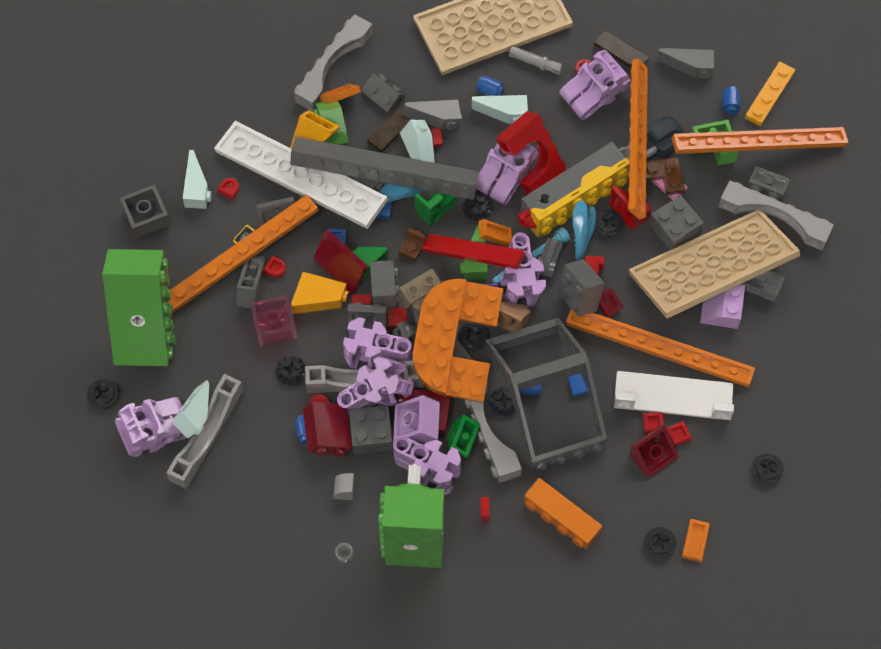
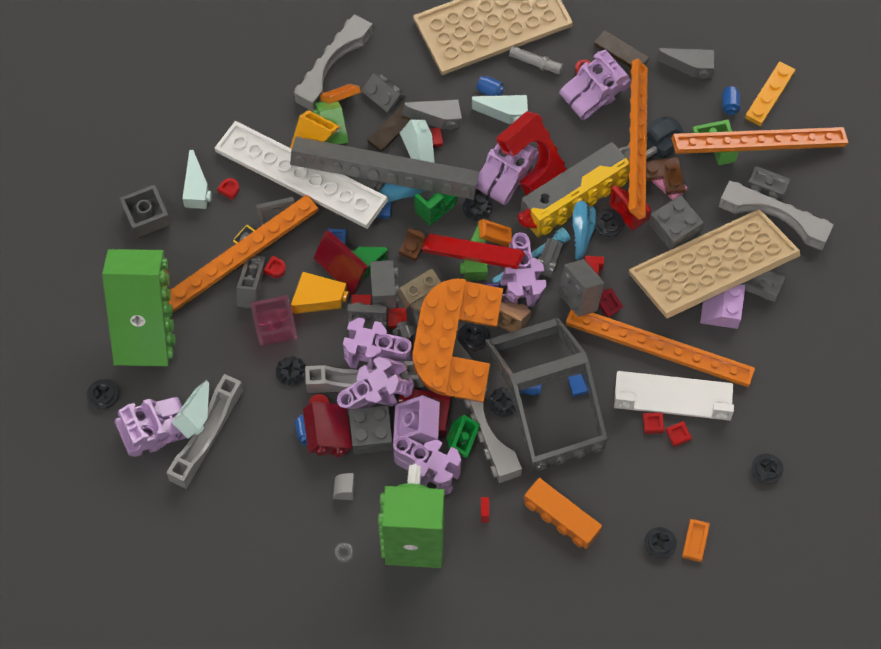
dark red slope [629,425,679,478] -> none

